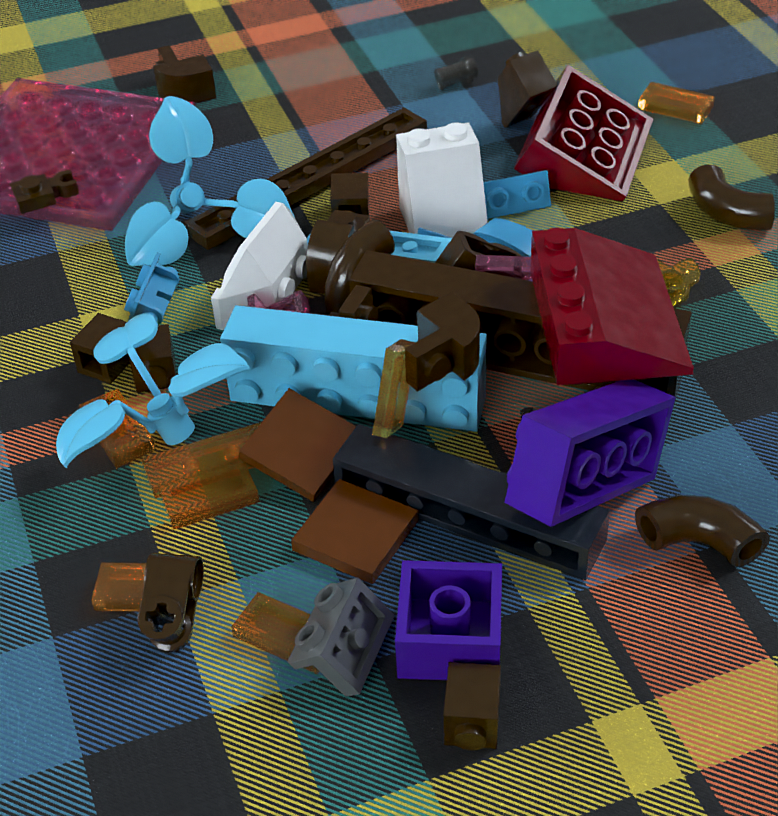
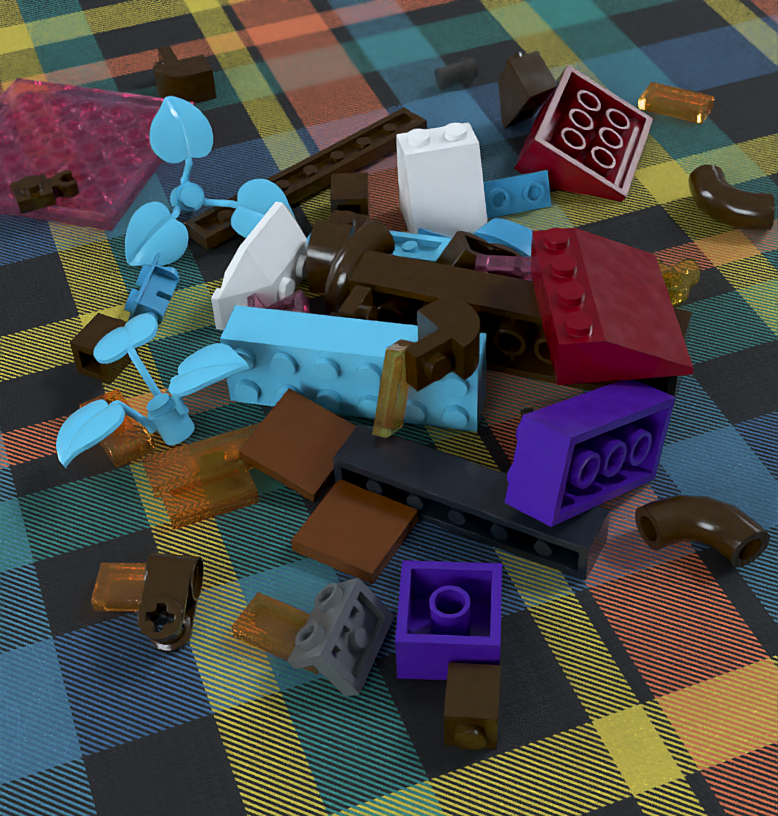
dark brown brick [129,324,177,393] -> none

